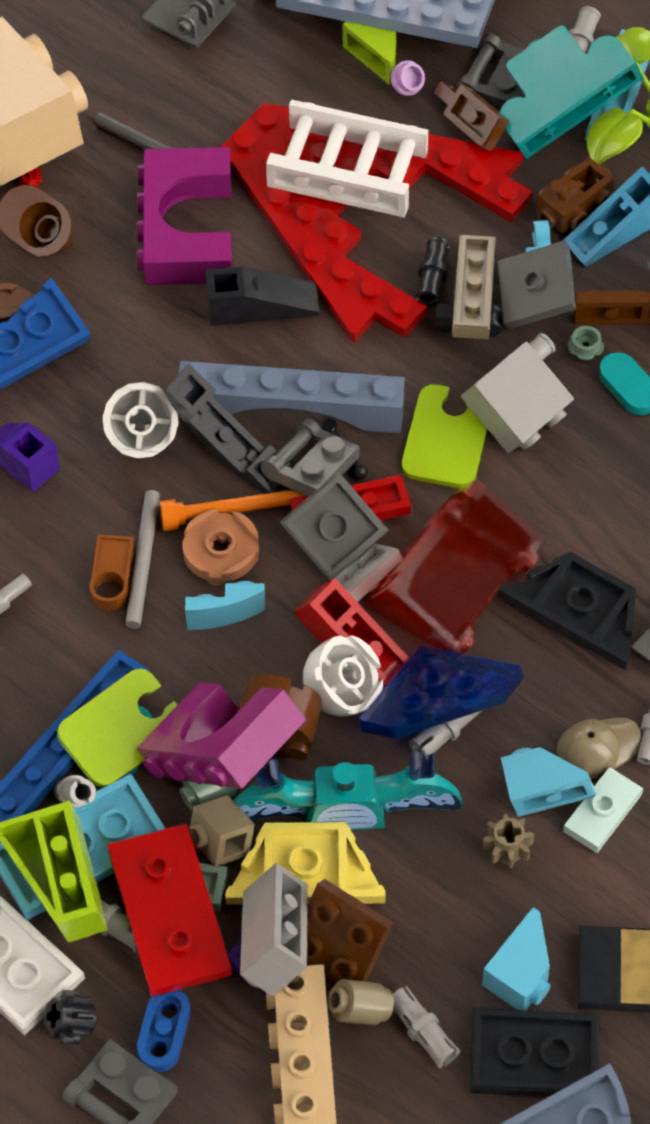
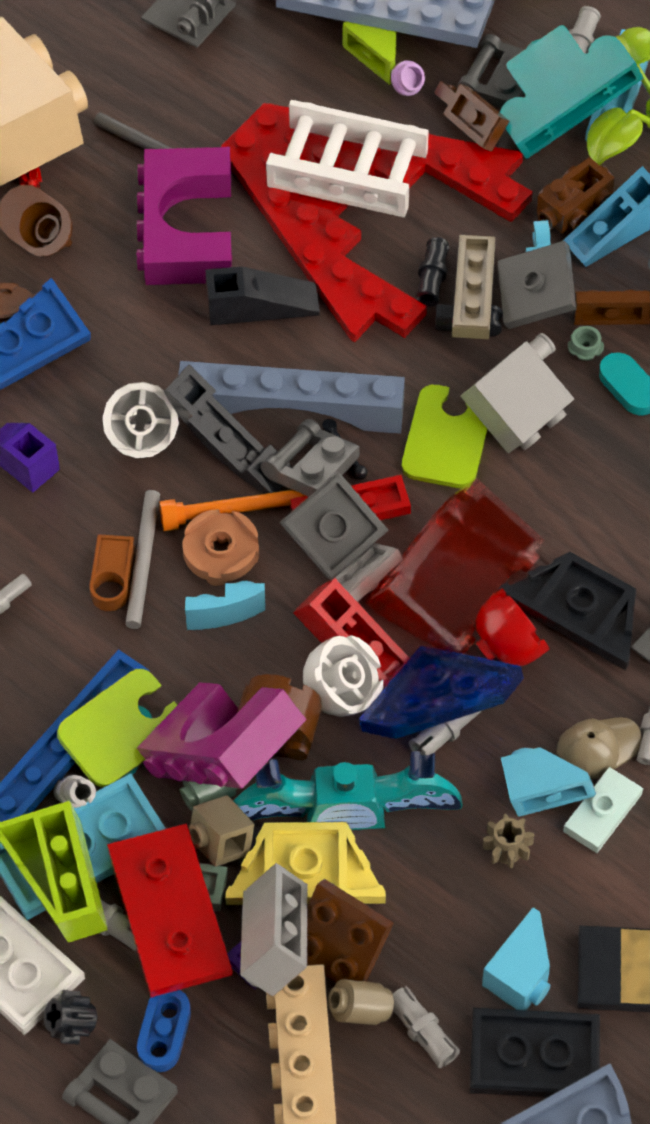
none -> red cylinder [475,588,550,667]

